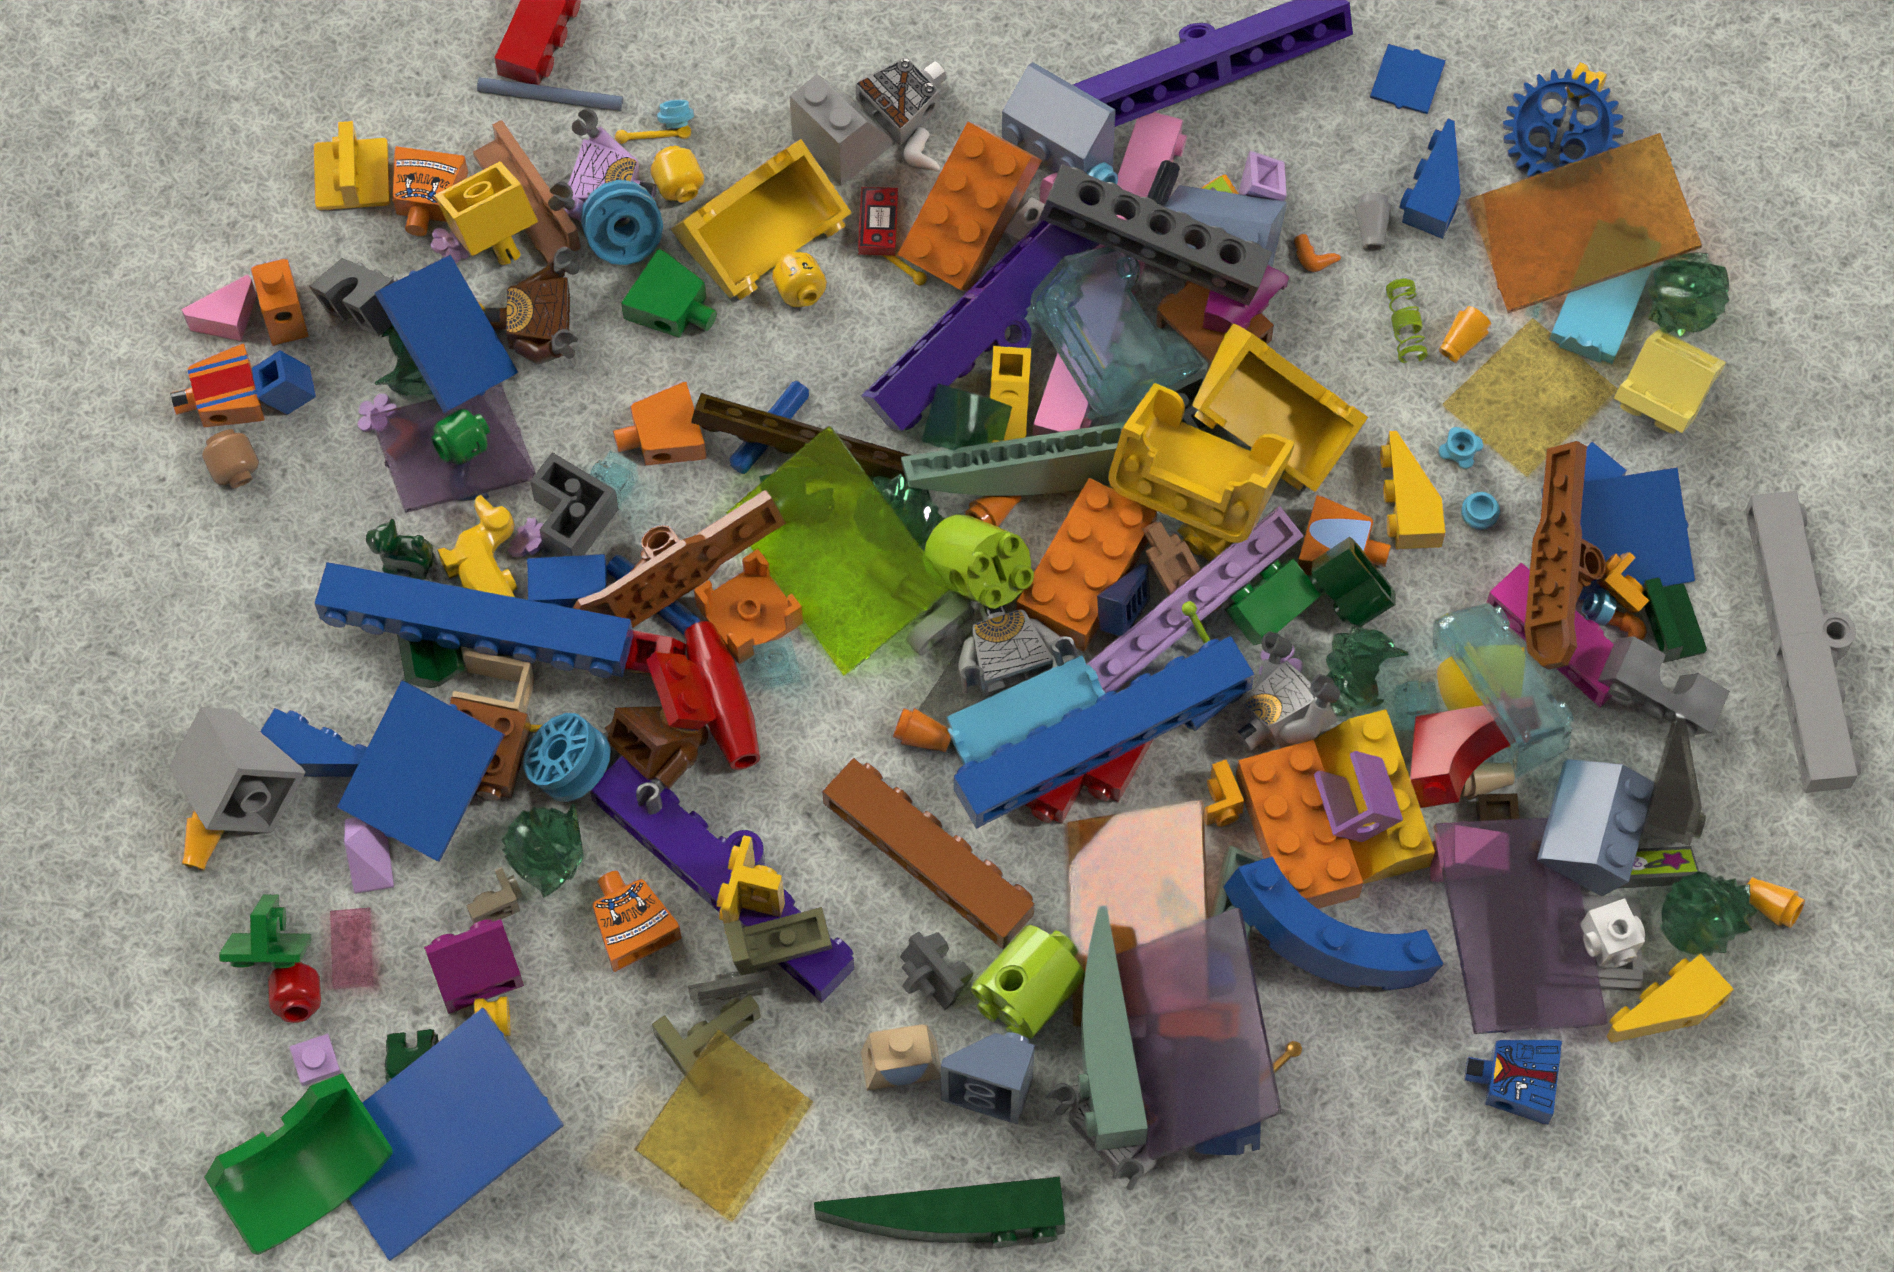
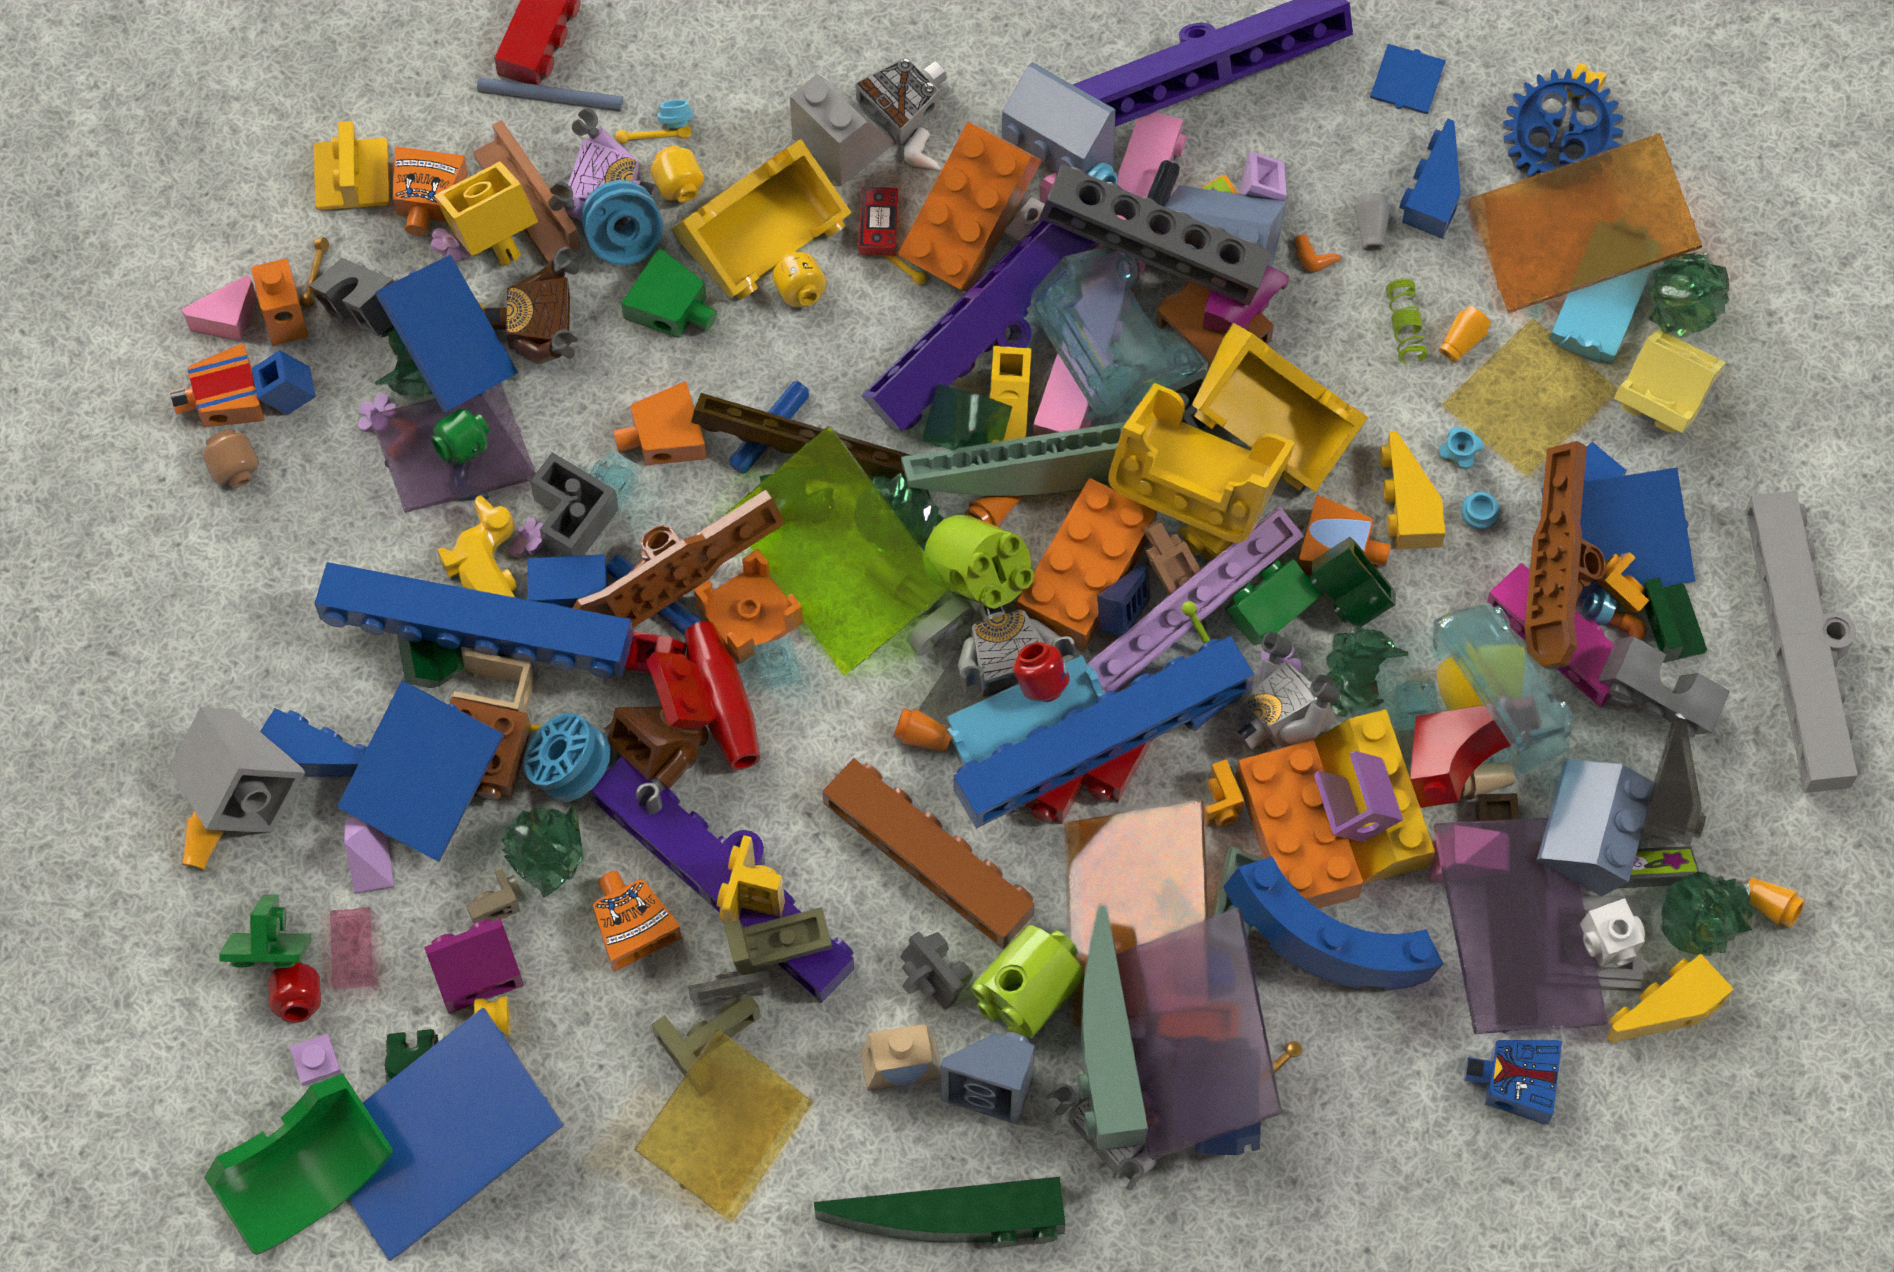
dark green animal [366,519,435,580] -> none
none -> pearl gold hinge [300,237,329,308]
none -> red head [1013,642,1070,702]

